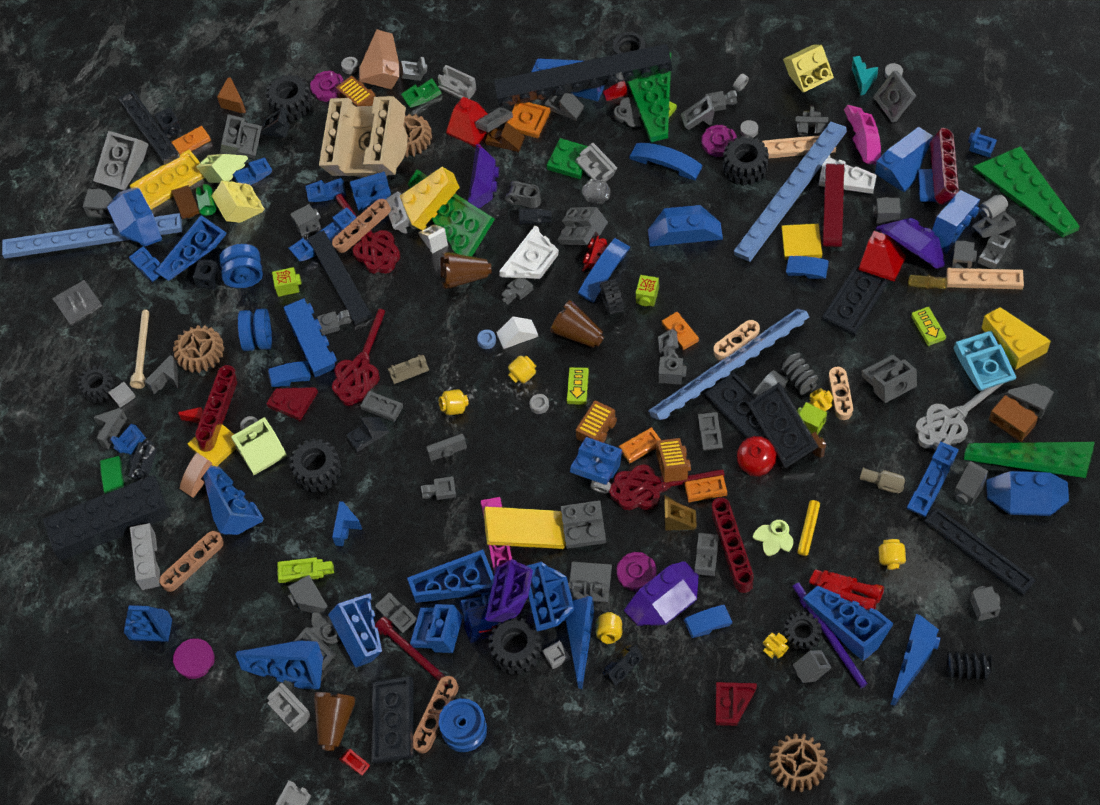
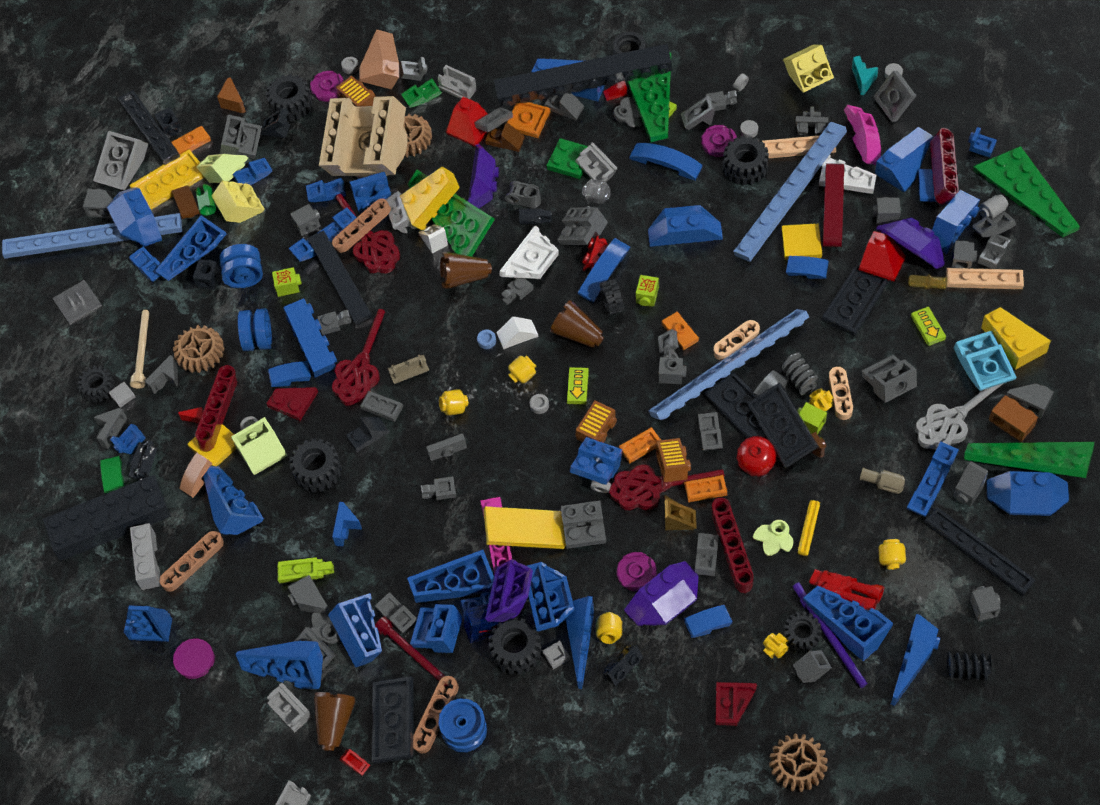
dark grey hinge [568,562,612,602] -> none

